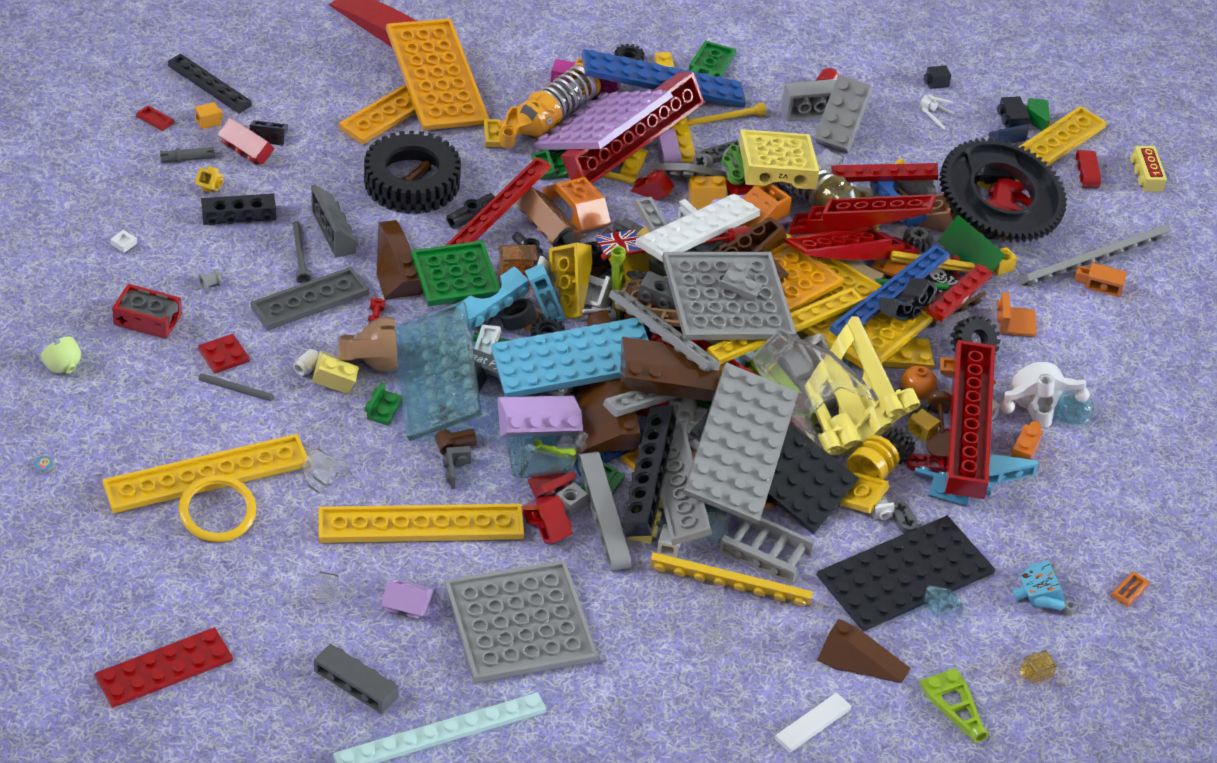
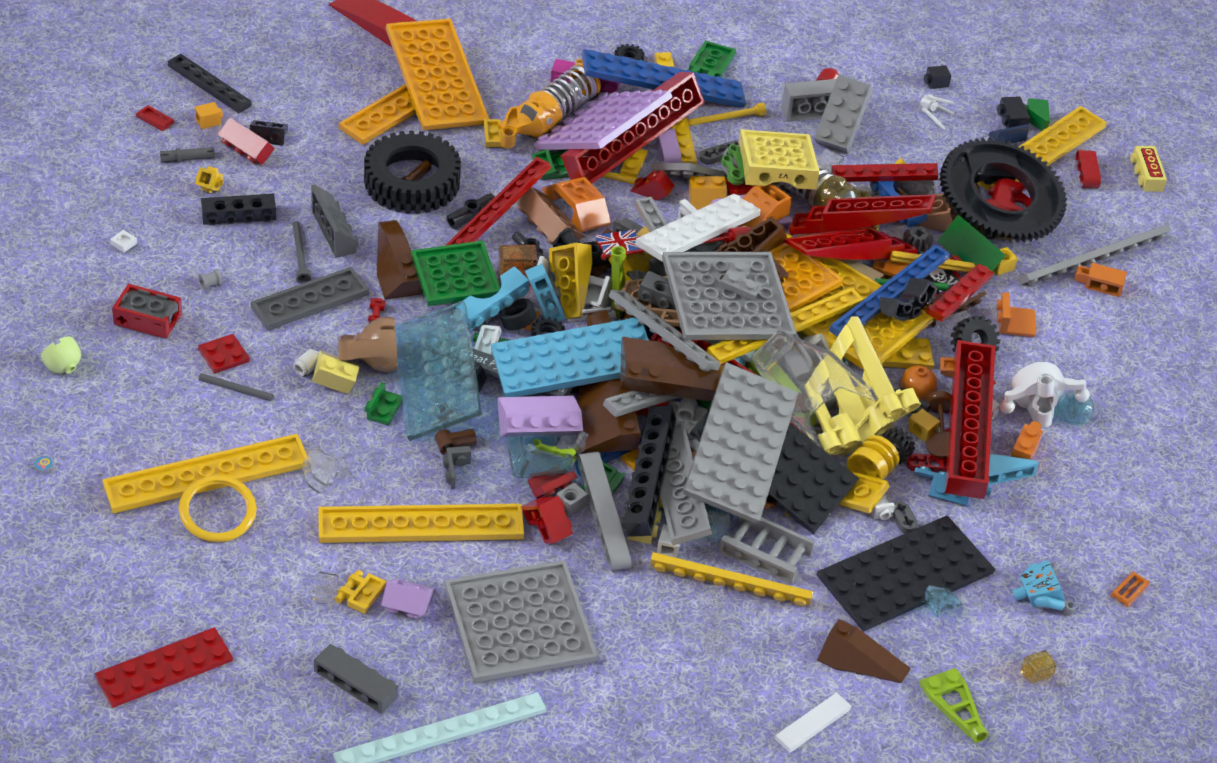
light grey bush [693,153,713,168] -> none
none -> yellow plate [334,570,387,614]

